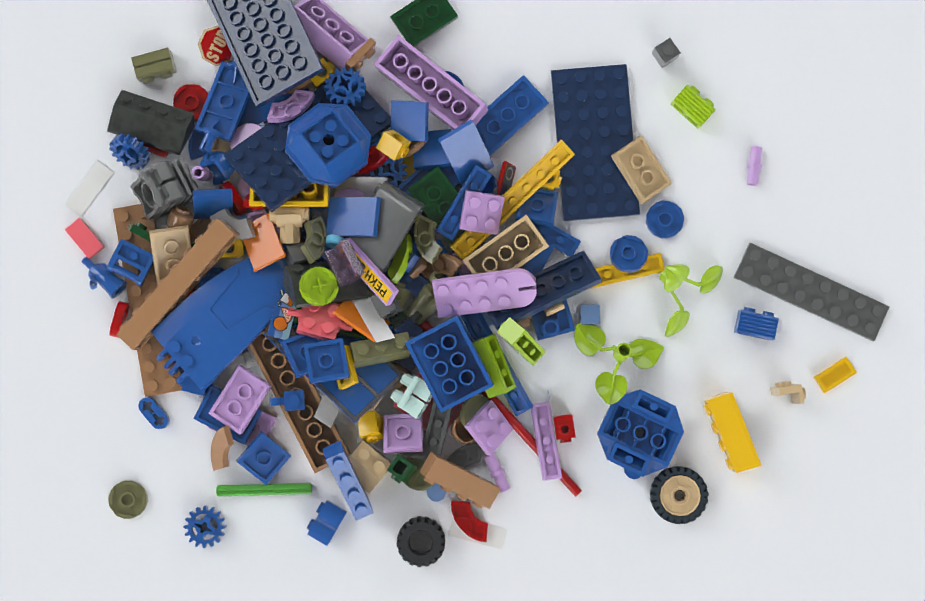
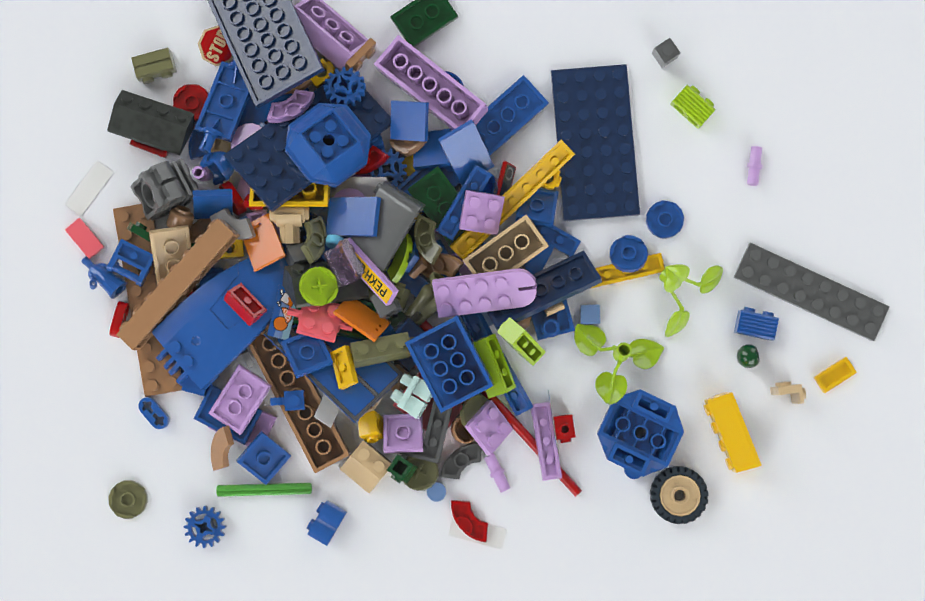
blue gear [109,133,151,170] -> none
blue plate [303,338,349,384] -> none
brick [323,441,374,521] -> none
white sticker [352,296,395,342] -> none
yellow brick [376,129,411,160] -> none
black tyre [396,516,446,567] -> none
medium nougat brick [420,452,500,509] -> none
tan tile [611,135,672,204] -> none
none -> red slope [224,283,267,326]
none -> dark green piece [736,344,760,368]

